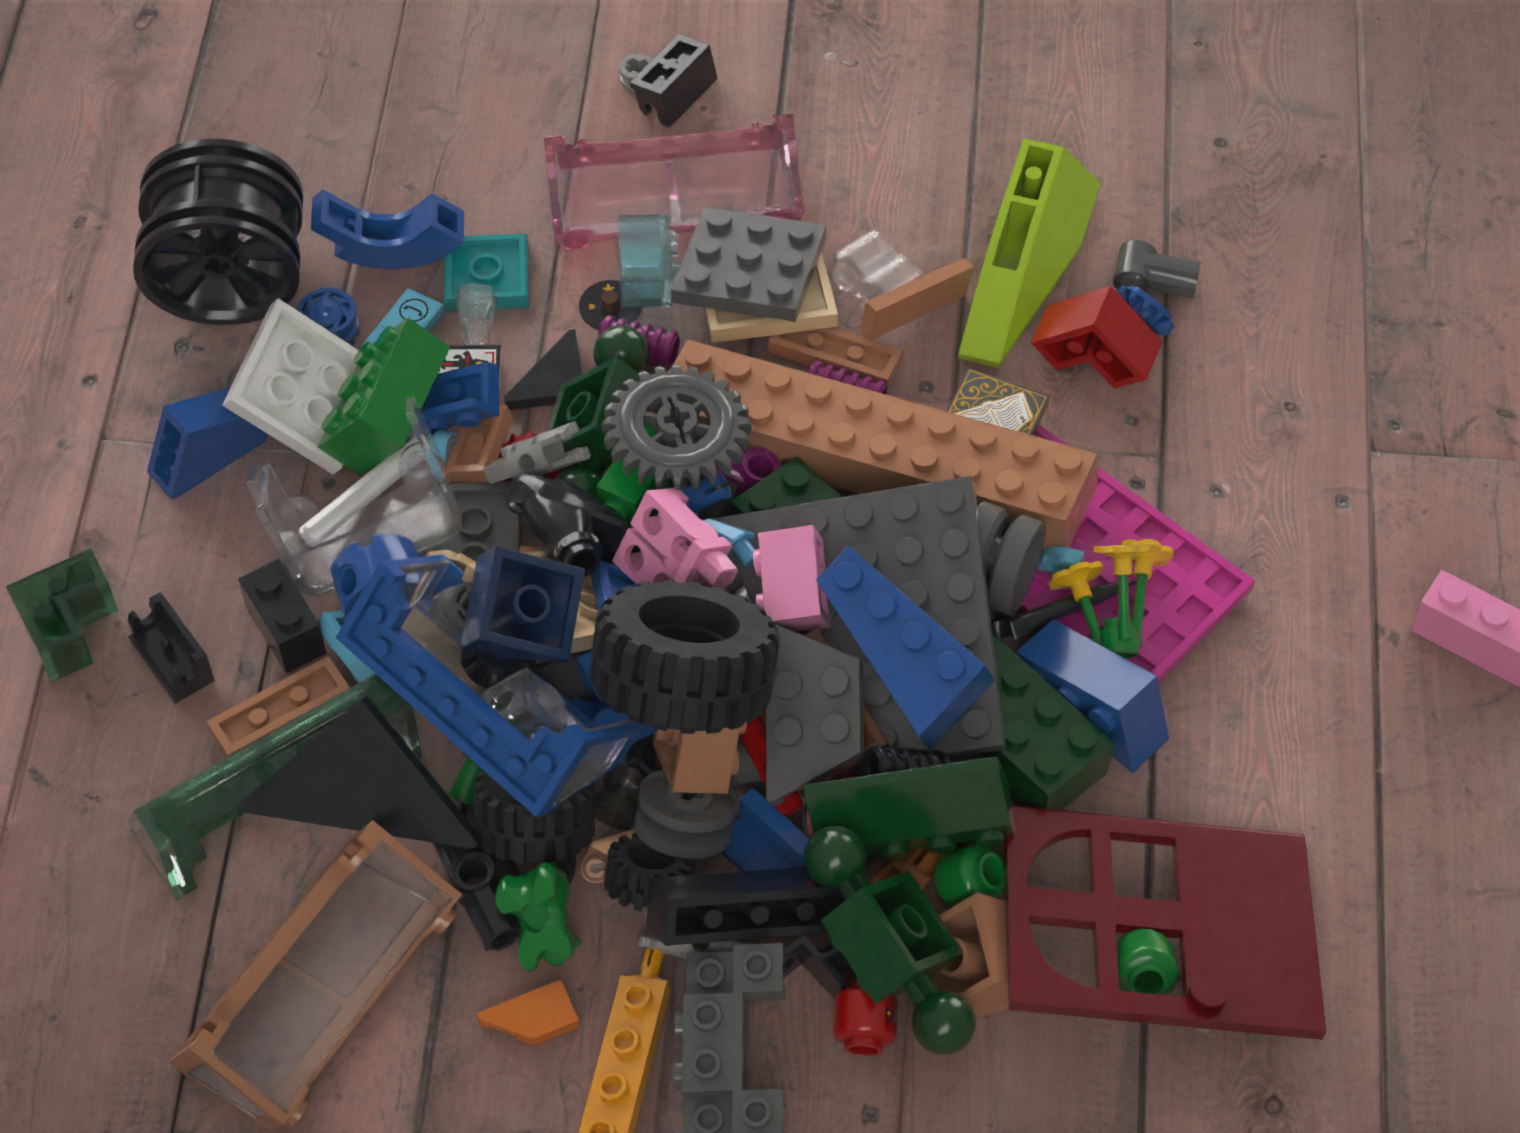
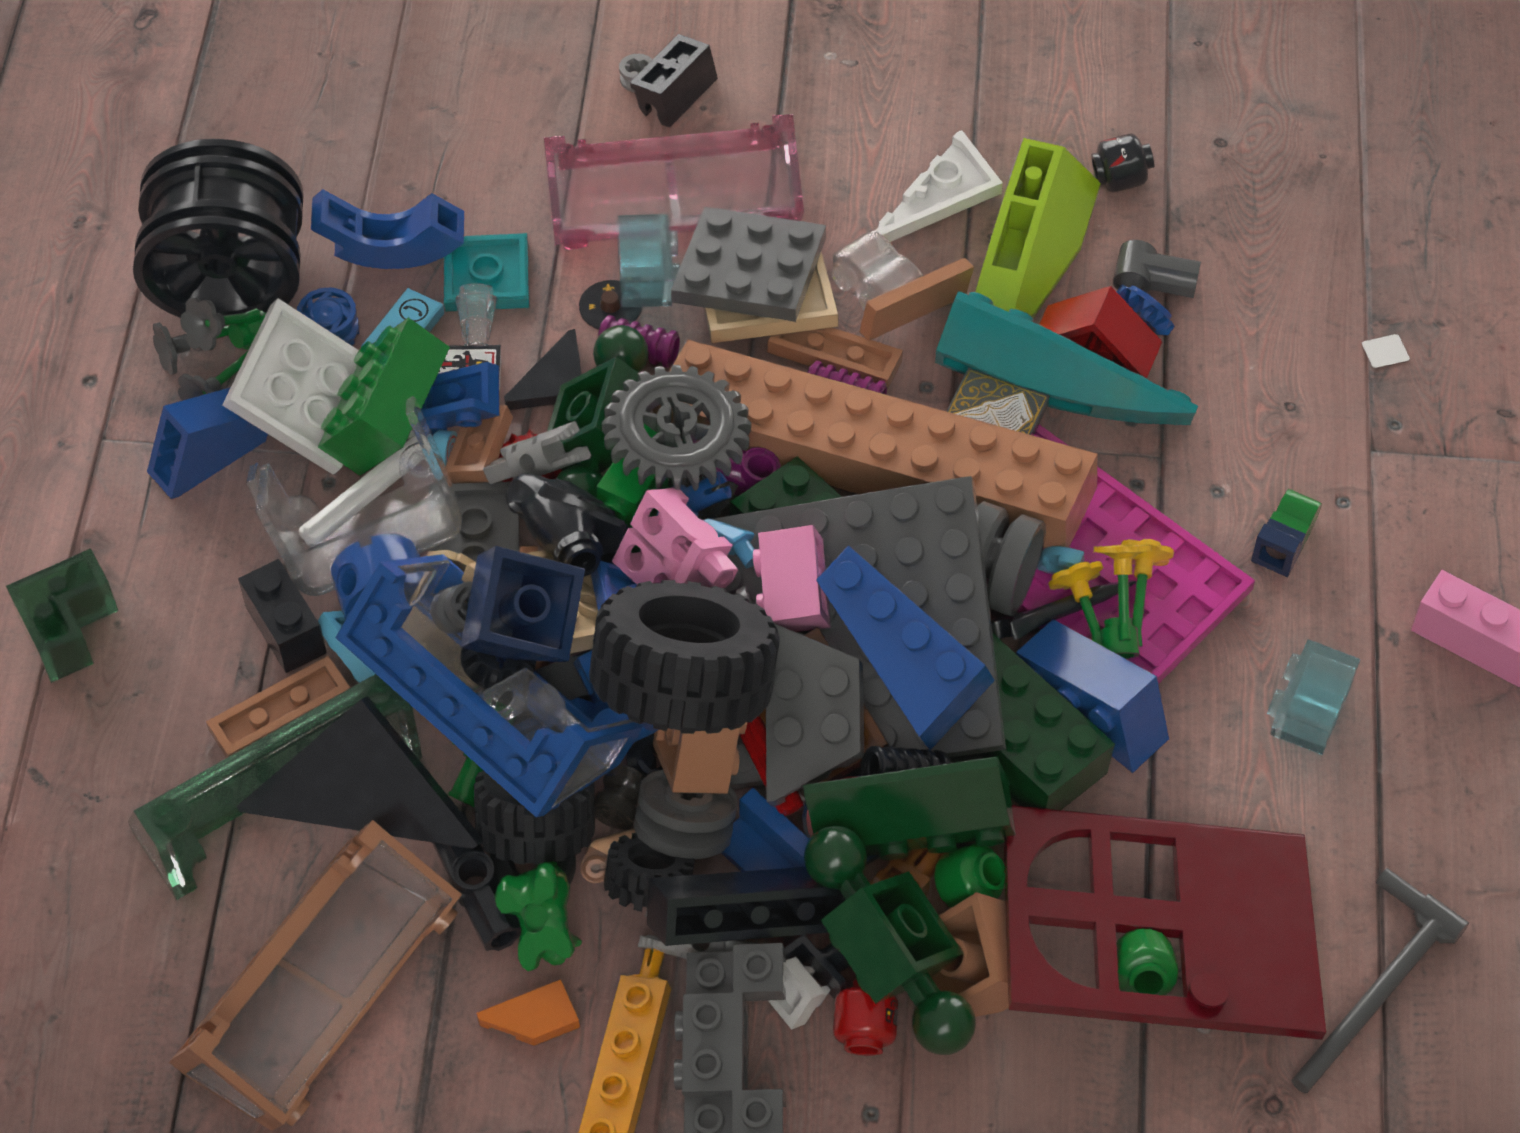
black hinge [127,592,215,704] -> none
none -> dark grey plant [153,298,266,401]
none -> white tile [769,957,830,1030]
none -> white wing [872,130,1003,248]
none -> teal wedge [935,291,1198,425]
none -> black head [1091,133,1155,192]
none -> leg [1251,488,1322,578]
none -> clear light blue brick [1267,639,1361,755]
none -> dark grey bar [1292,868,1469,1093]
none -> white sticker [1362,334,1410,368]

